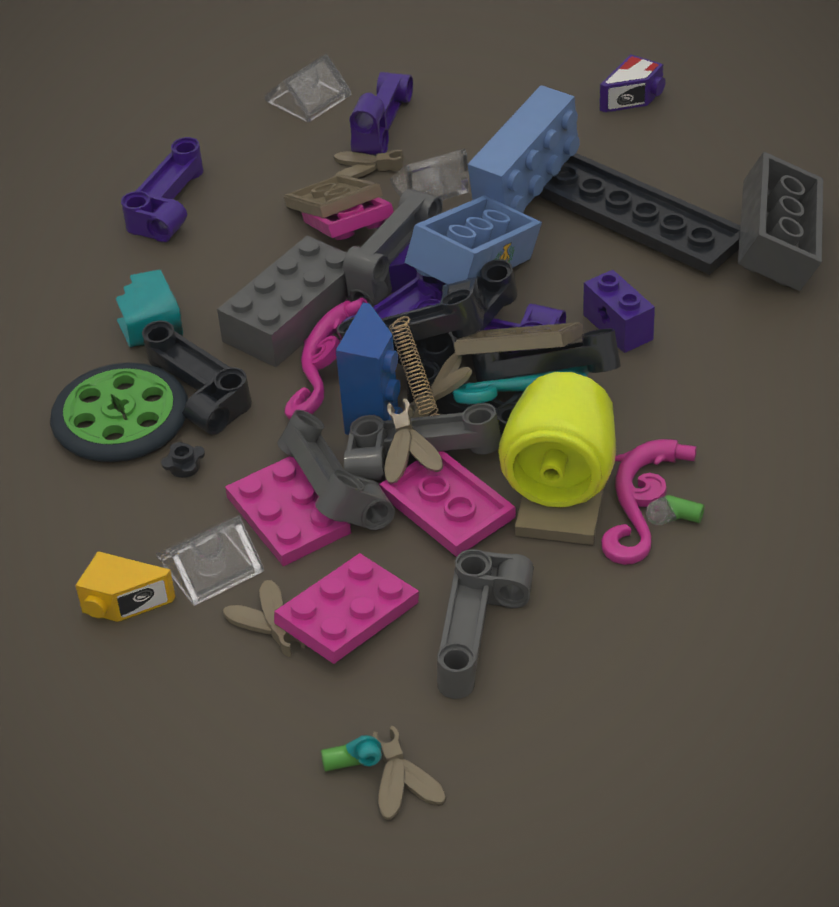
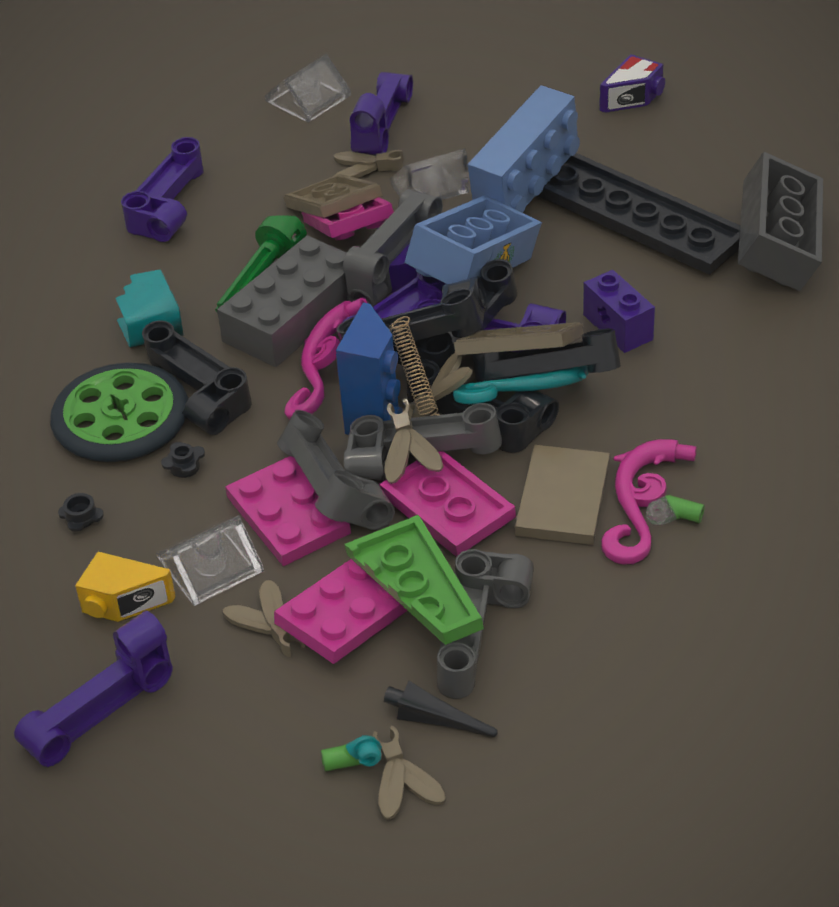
neon yellow piece [498,372,616,507] -> none
none -> dark purple piece [14,611,173,767]
none -> black plate [58,493,104,532]
none -> green piece [215,215,307,313]
none -> bright green wing [345,515,484,645]
none -> black piece [384,681,498,737]

